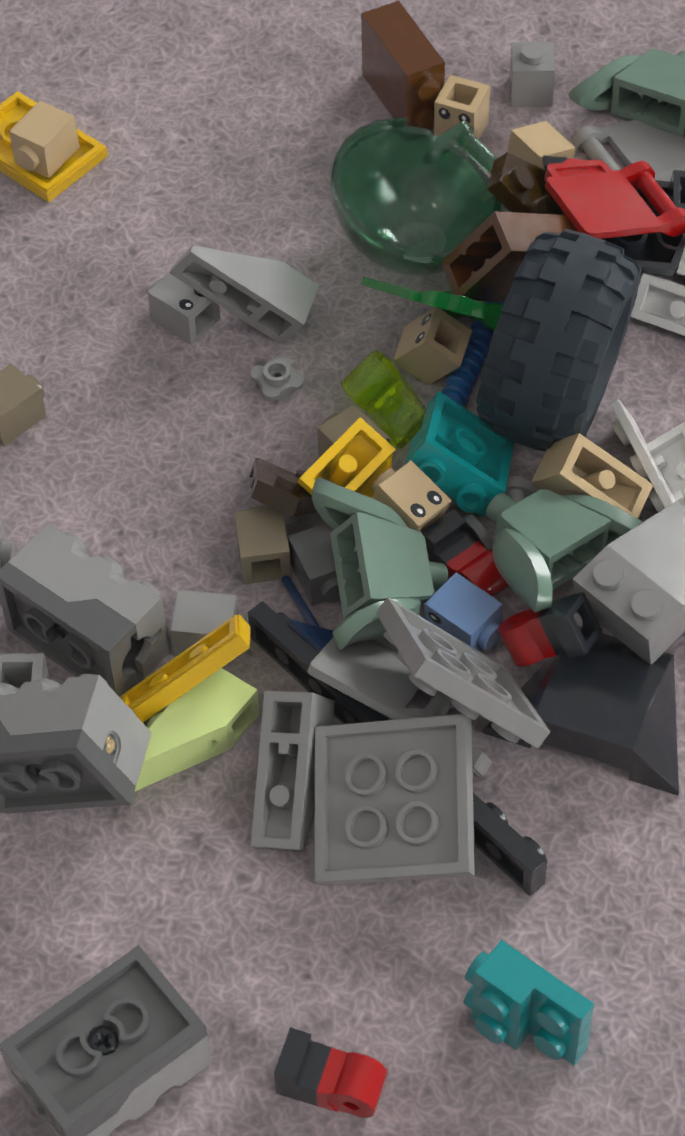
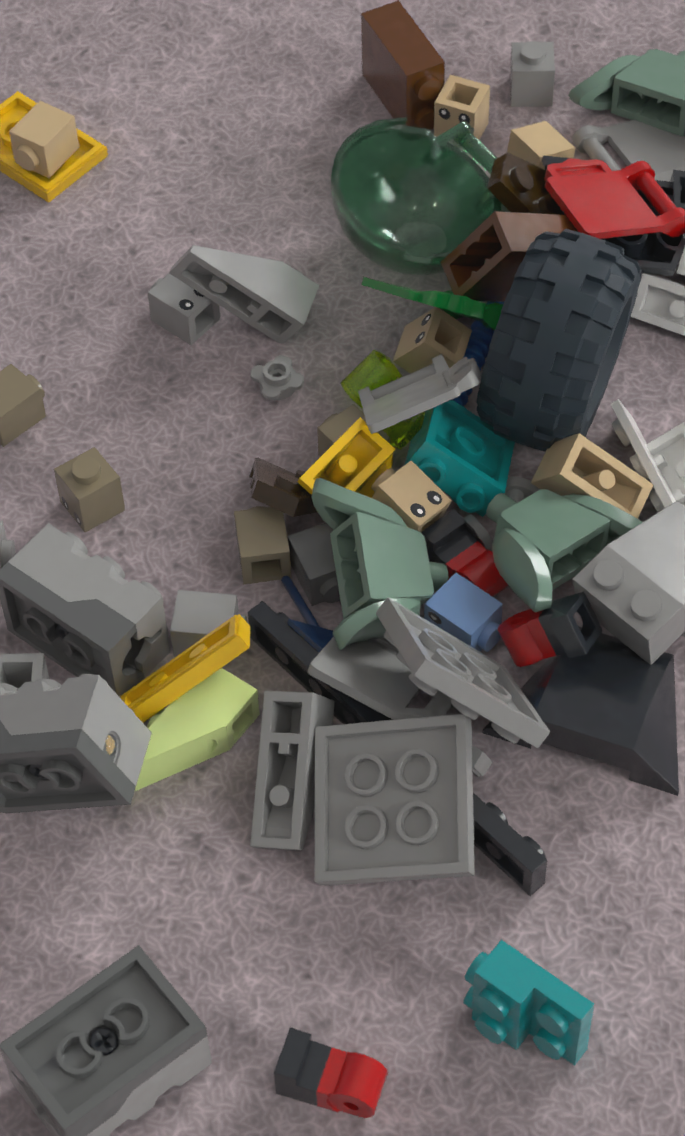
none -> dark tan brick [54,447,125,532]
none -> light grey piece [358,354,482,434]

